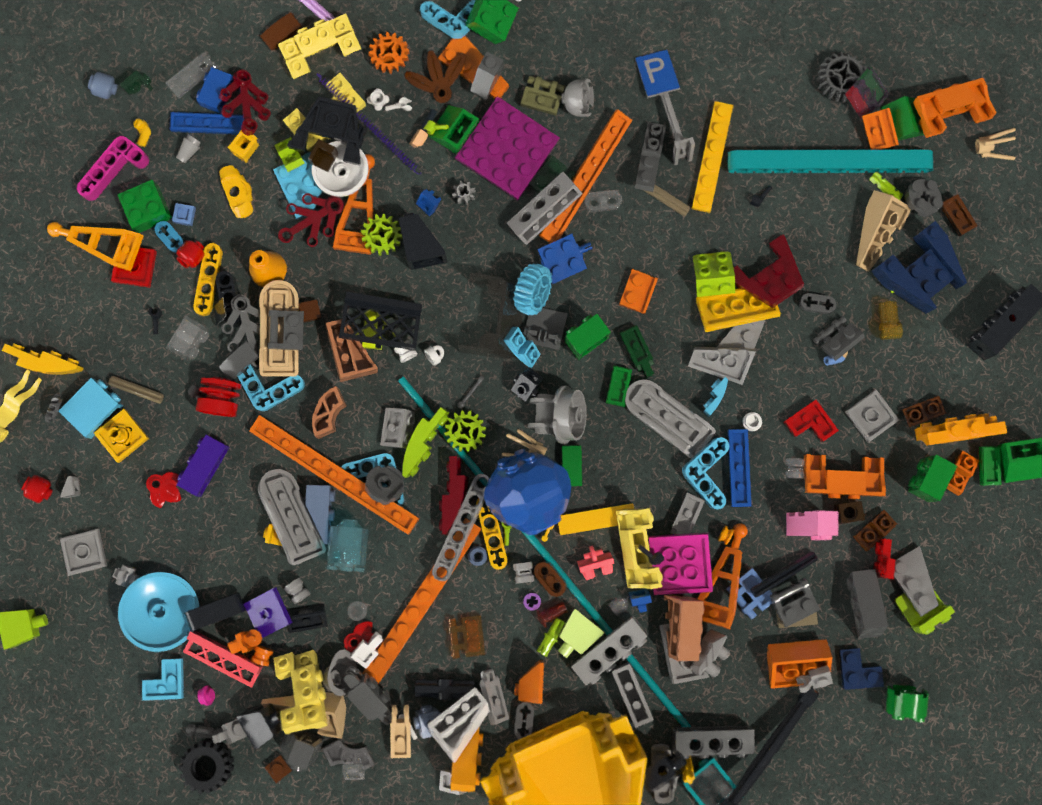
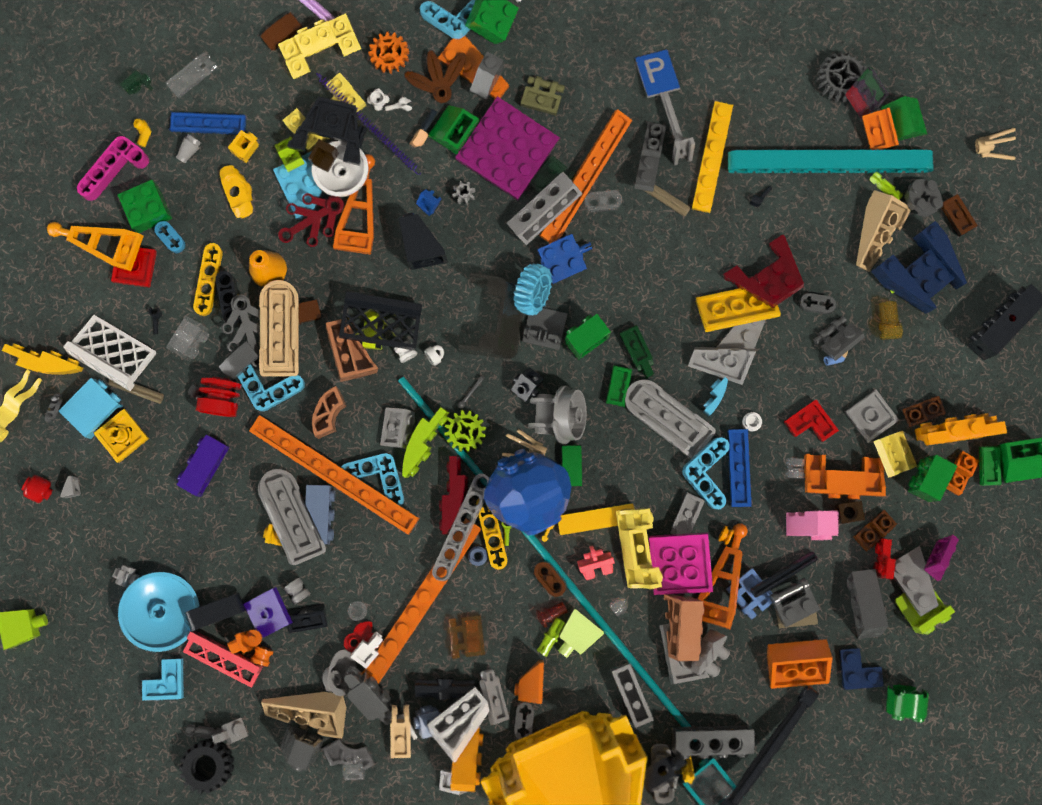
light grey tile [60,529,107,576] -> none
sand blue head [88,72,118,99] -> none
red plate [146,472,181,508] -> none
medium blue plate [172,203,196,226] -> none
red head [176,240,205,268] -> none
blue brick [196,67,233,114] -> none
dark pink plate [198,685,215,706] -> none
sticker [214,297,226,325] -> none
dark red plant [219,70,271,136] -> none
black torso [236,703,282,750] -> none
reddish brown plate [264,754,293,783] -> none
dark grey plate [268,310,304,350] -> none
light yellow bracket [274,650,328,734] -> none
clear light blue cylinder [326,519,369,572] -> none
lime gear [361,214,403,256] -> none
dark grey plate [365,466,404,505] -> none
lime hand [423,120,449,135] -> none
medium azure slope [503,327,541,368] -> none
light grey wheel [513,562,534,584] -> none
medium lavender bush [524,593,541,610] -> none
light grey cylinder [561,79,594,117] -> none
light grey brick [571,615,648,685] -> none
orange plate [619,269,658,314] -> none
blue tile [628,589,652,613] -> none
black hand [638,544,664,565] -> none
lime bracket [693,252,735,297] -> none
light grey plate [796,665,833,693] -> none
orange bracket [913,78,997,138] -> none
none -> white fence [63,315,157,391]
none -> light yellow slope [874,430,917,478]
none -> magenta bracket [924,535,959,581]

